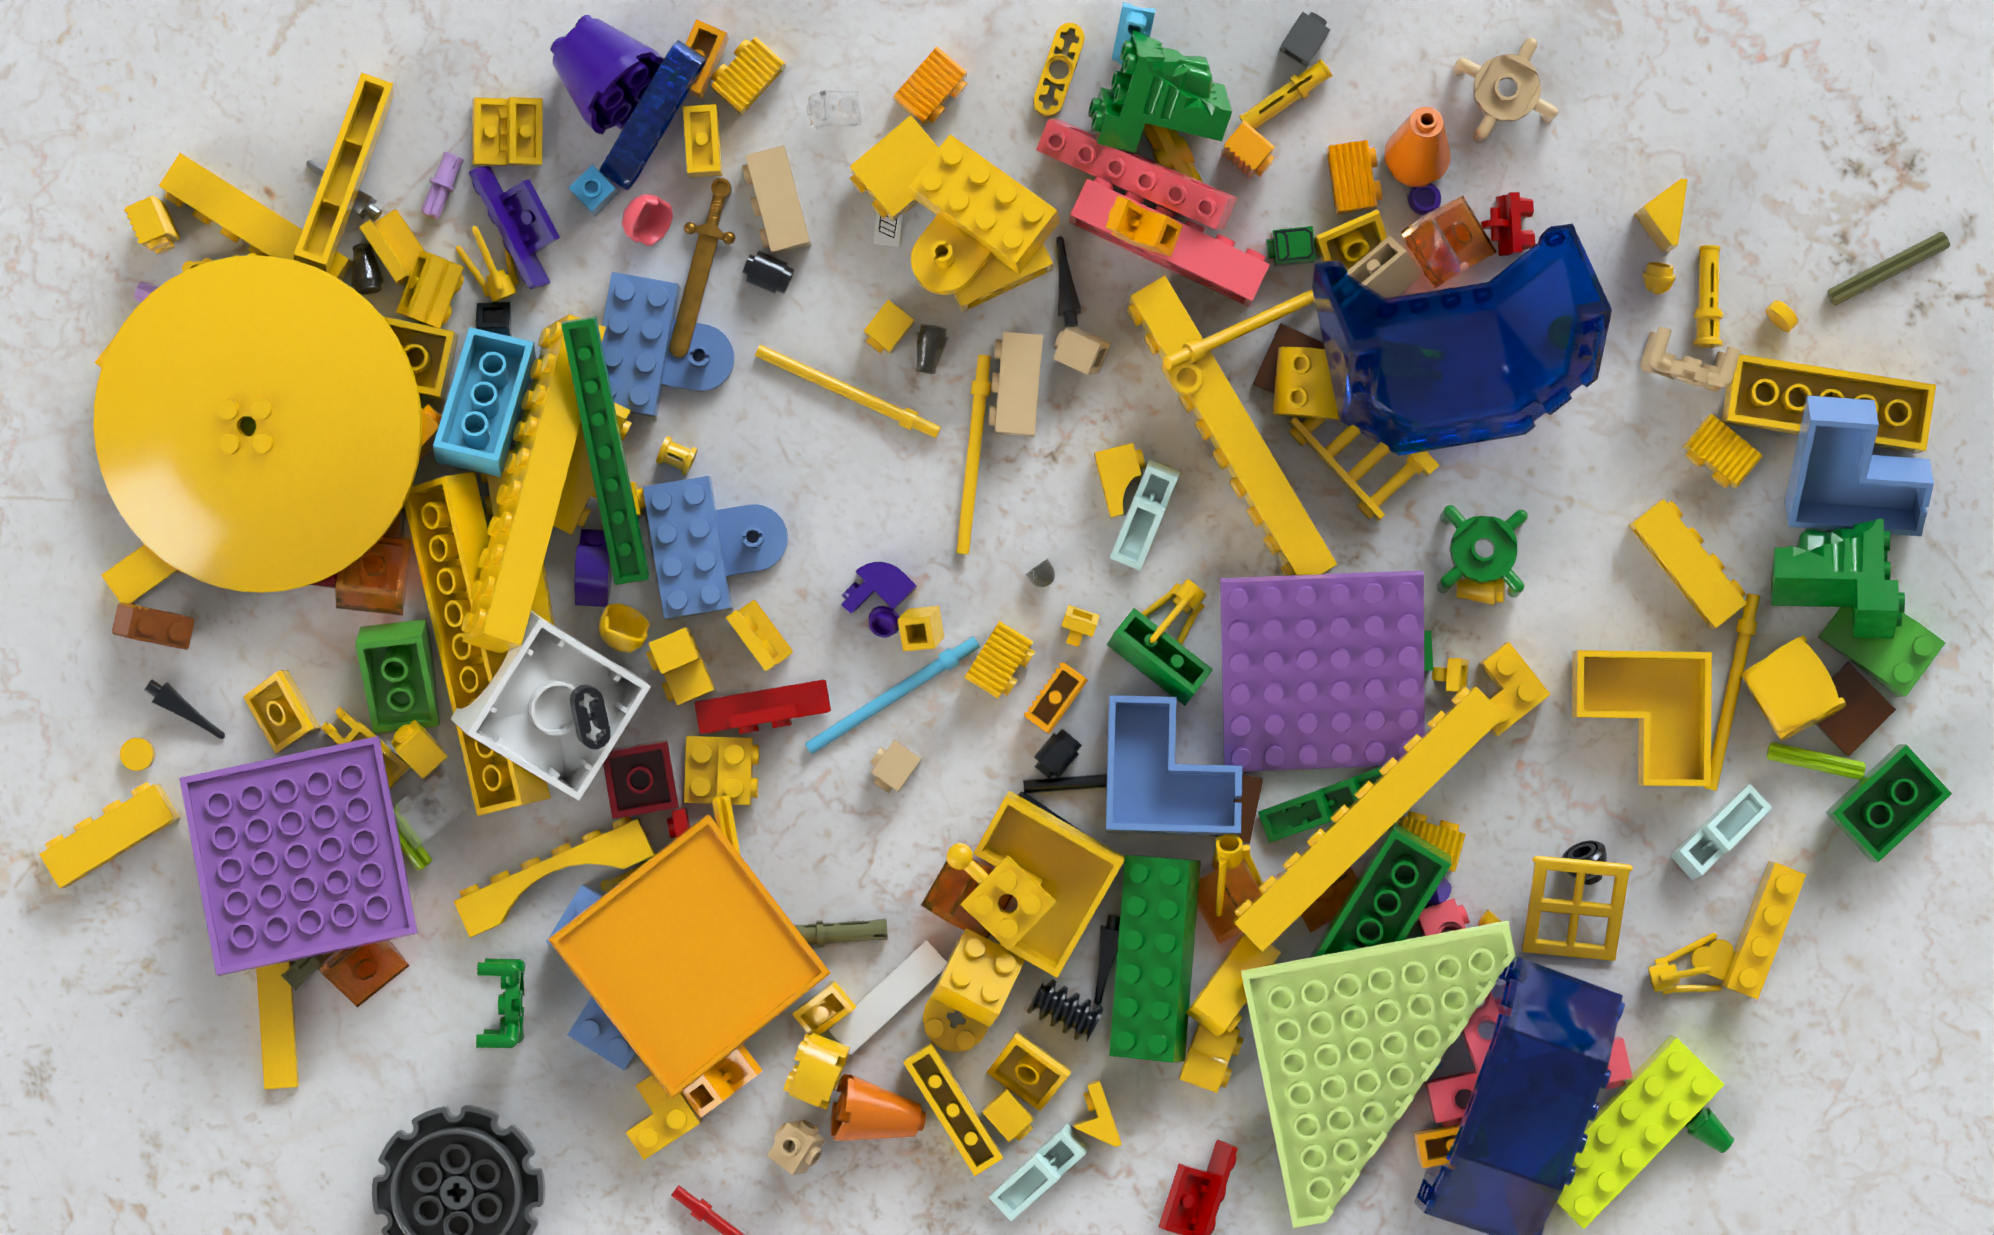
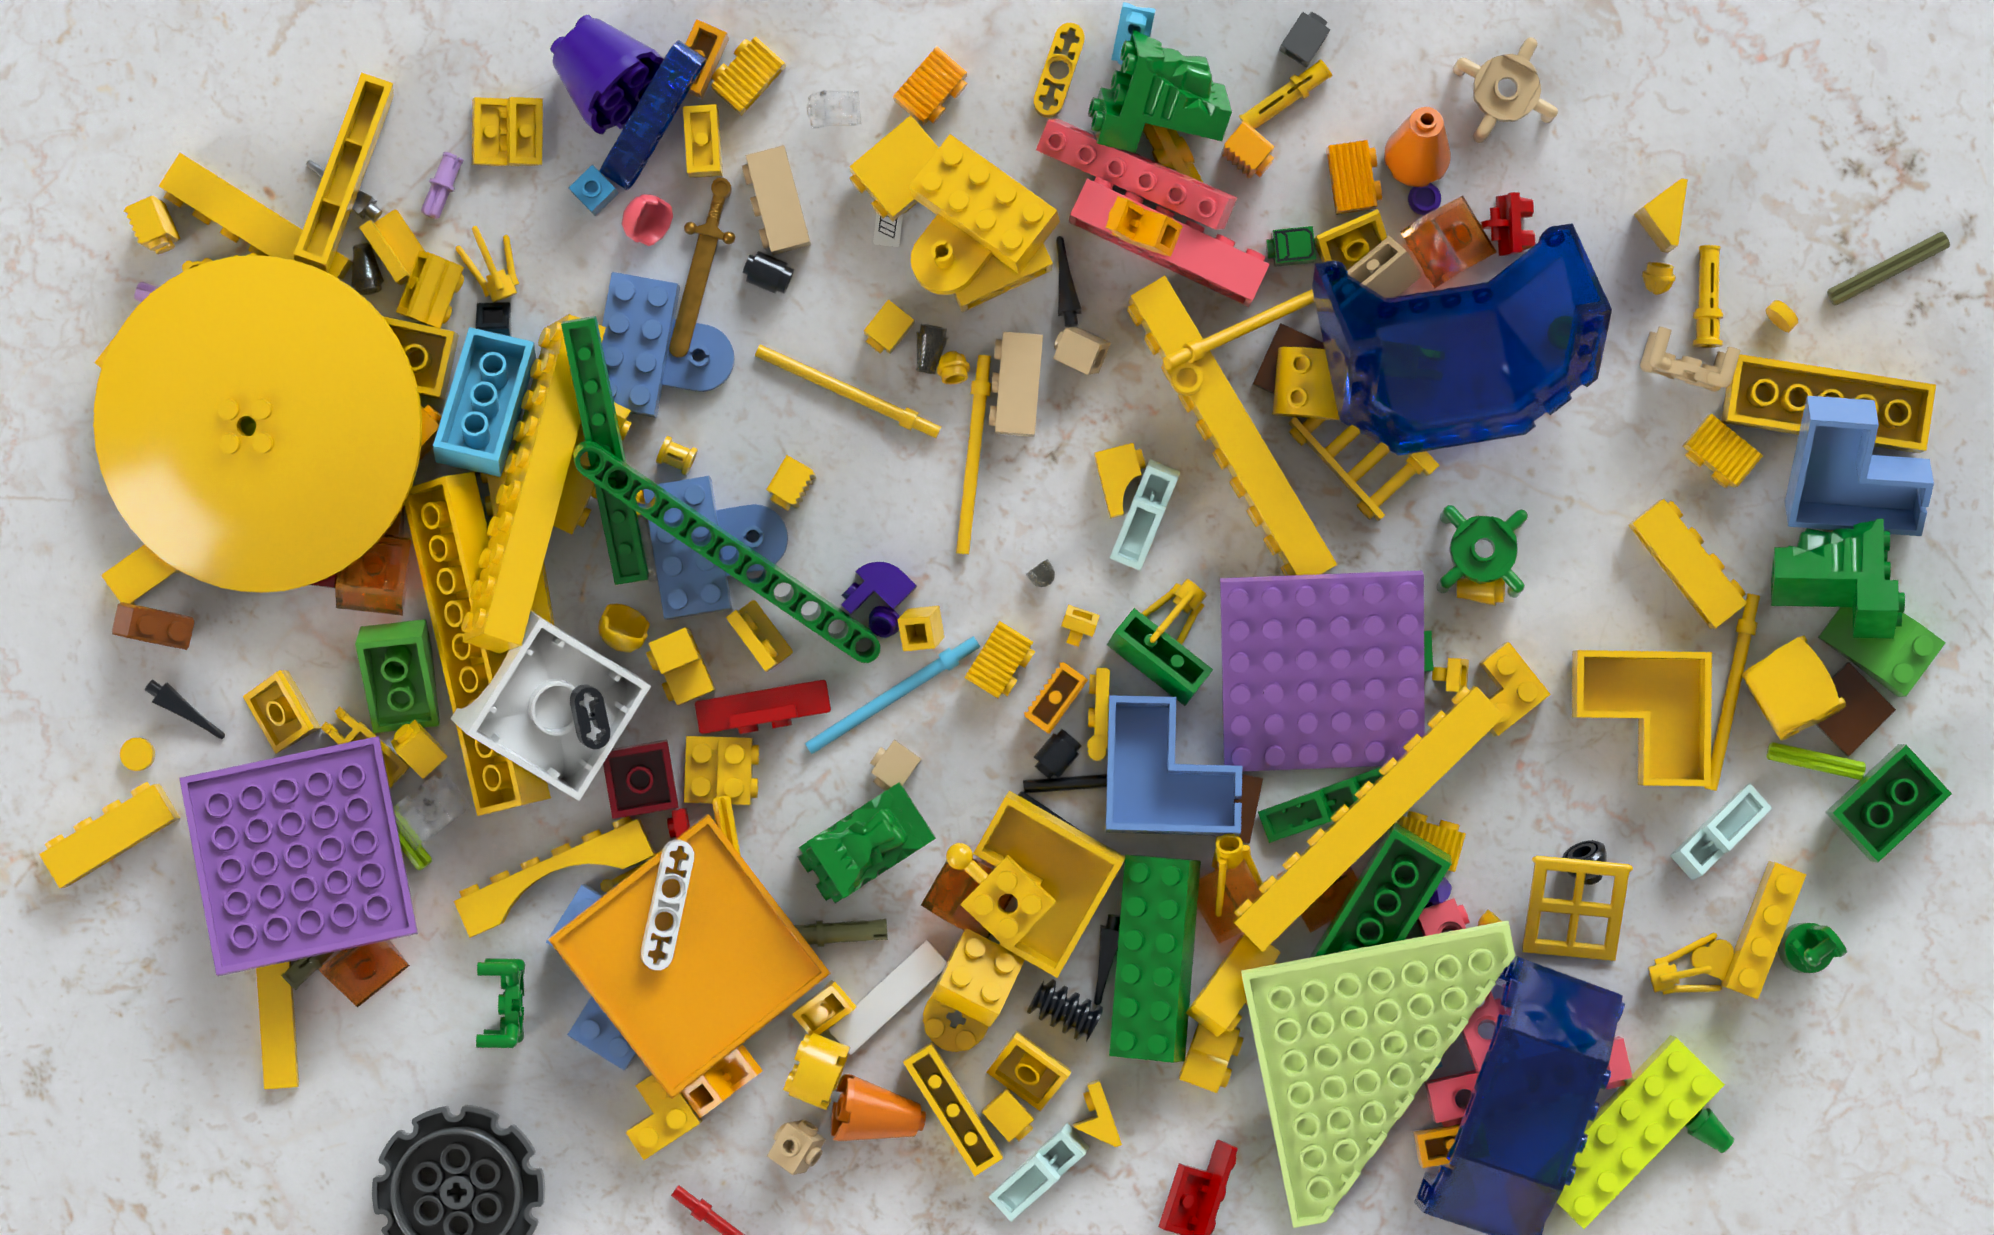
dark purple bracket [469,166,560,289] -> none
dark purple brick [574,529,612,607] -> none
none -> green beam [573,441,880,663]
none -> white beam [640,839,694,970]
none -> yellow brick [766,455,816,511]
none -> green brick [797,782,936,903]
none -> yellow plate [937,351,970,384]
none -> yellow hinge [1087,668,1110,761]
none -> green piece [1778,923,1847,973]

